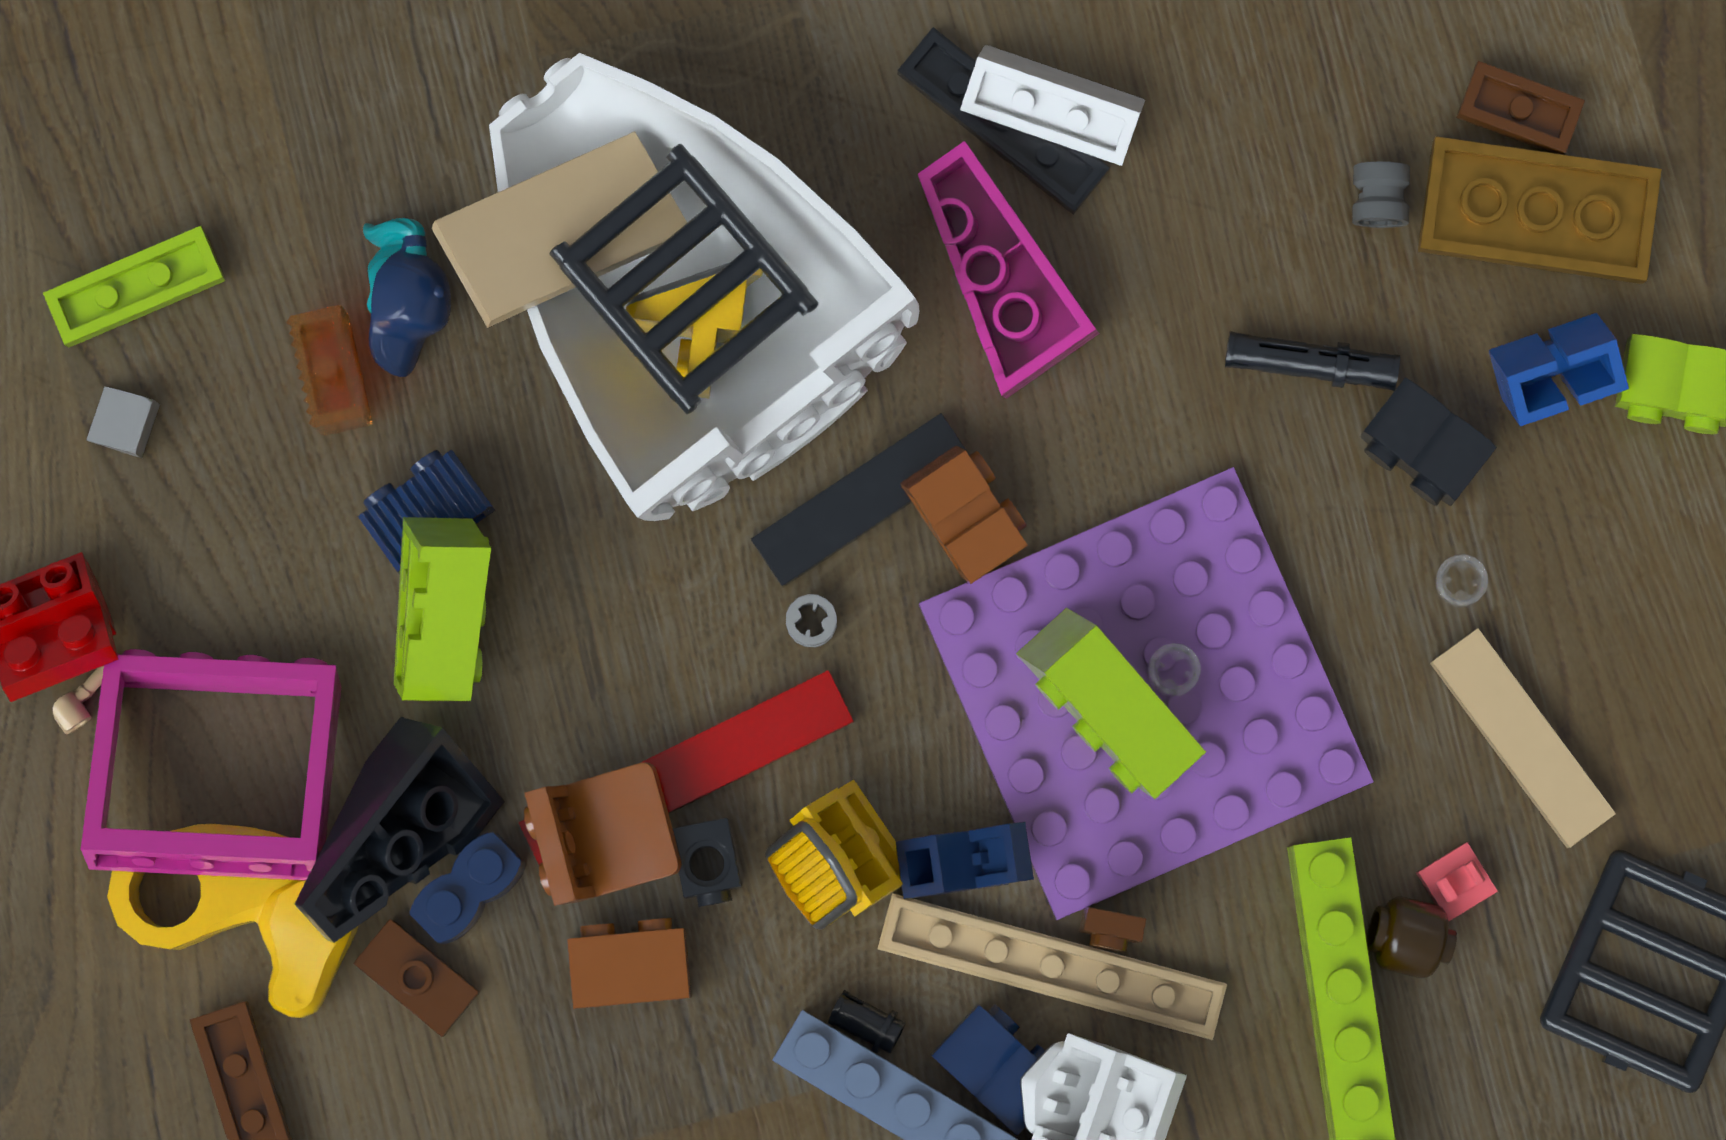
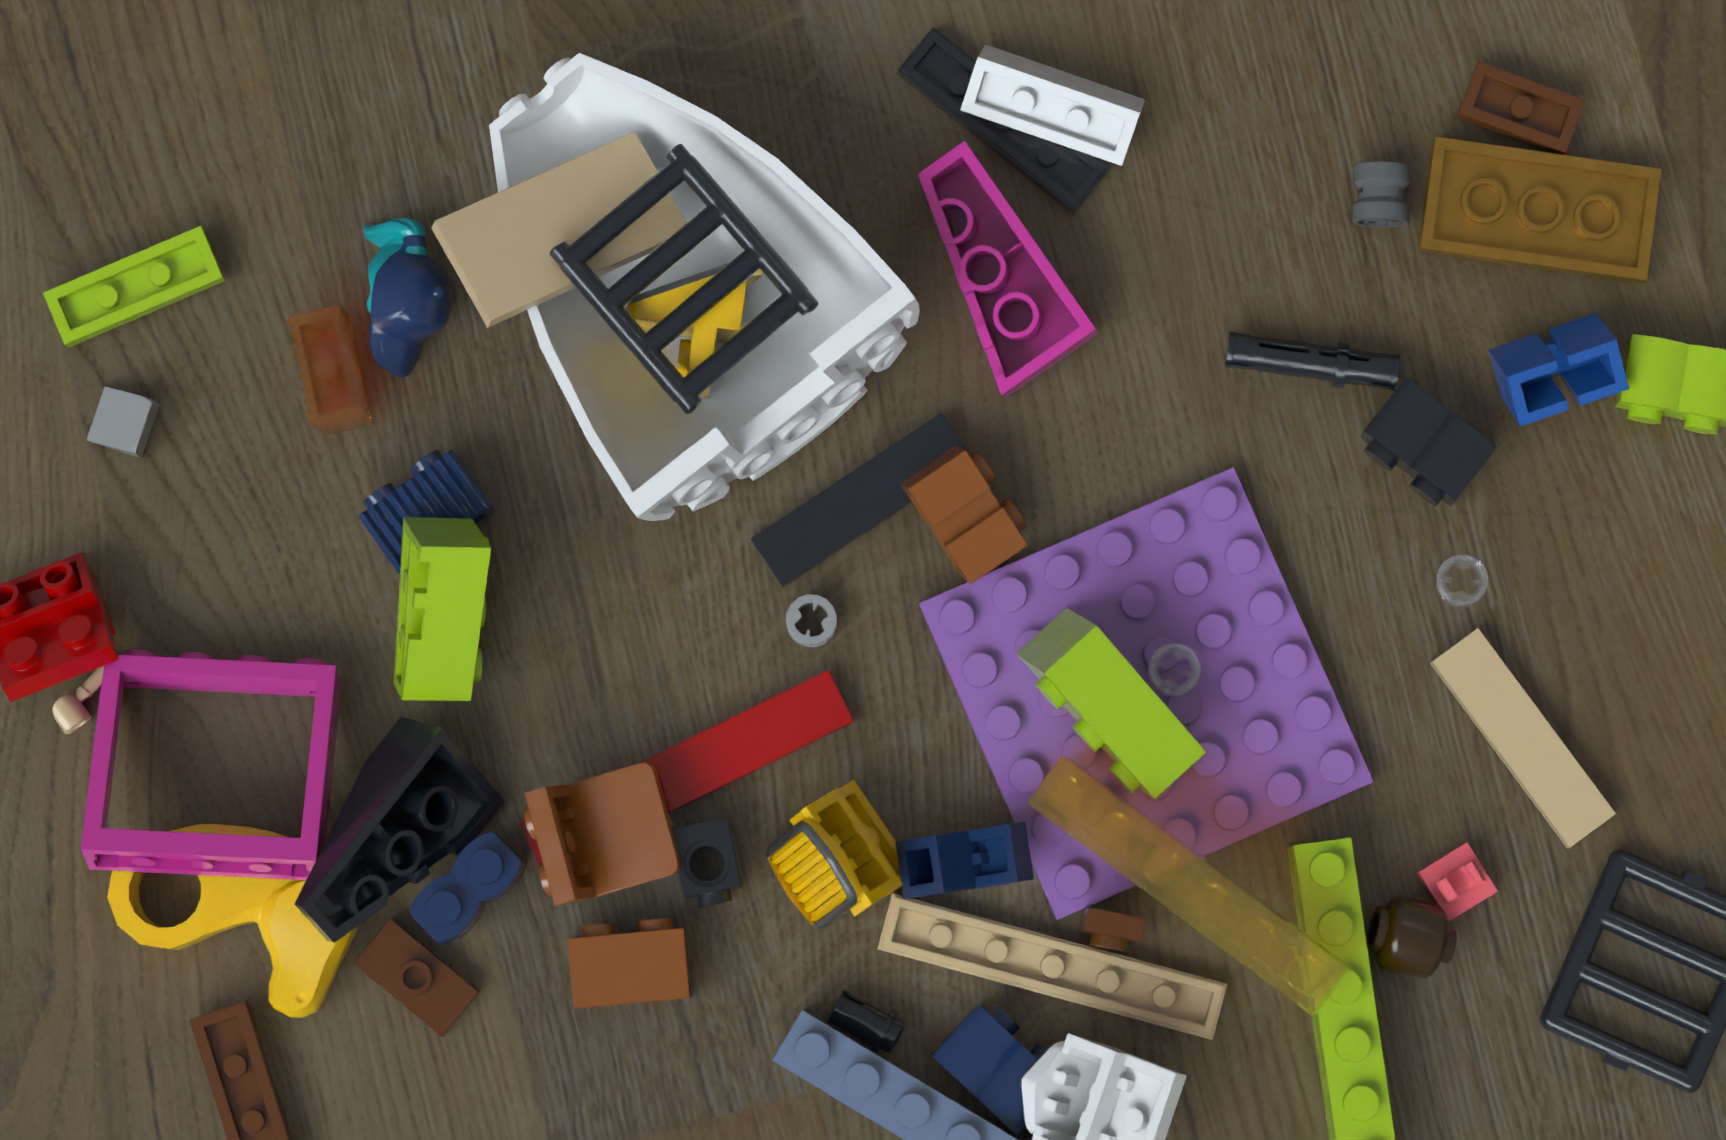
none -> clear yellow brick [1027,756,1352,1015]

